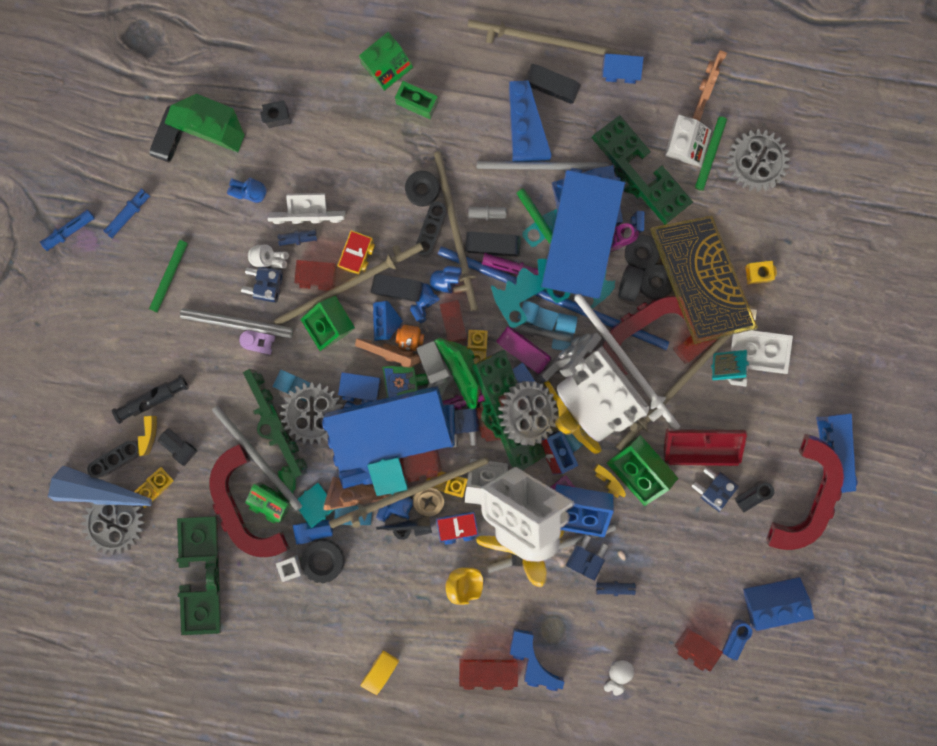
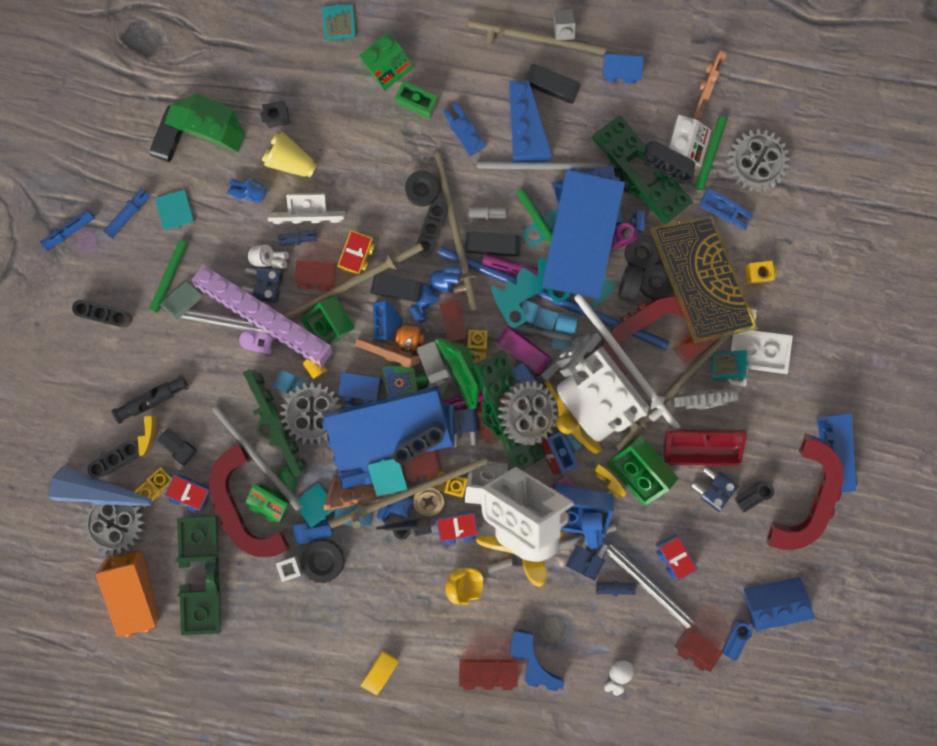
none -> black beam [72,300,132,328]
none -> orange slope [95,549,159,637]
none -> teal piece [155,190,194,230]
none -> sand green piece [159,281,202,320]
none -> red brick [164,474,211,513]
none -> lavender brick [192,265,332,368]
none -> light yellow cone [262,131,317,177]
none -> yellow beam [303,359,328,379]
none -> piece [322,4,356,41]
none -> black beam [393,422,445,464]
none -> blue hinge [443,103,486,157]
none -> light grey brick [553,9,575,41]
none -> blue piece [582,512,603,549]
none -> light grey axle [606,543,695,628]
none -> black beam [643,141,695,184]
none -> red brick [655,534,698,581]
none -> light grey gear [674,389,739,410]
none -> blue hinge [698,188,753,230]

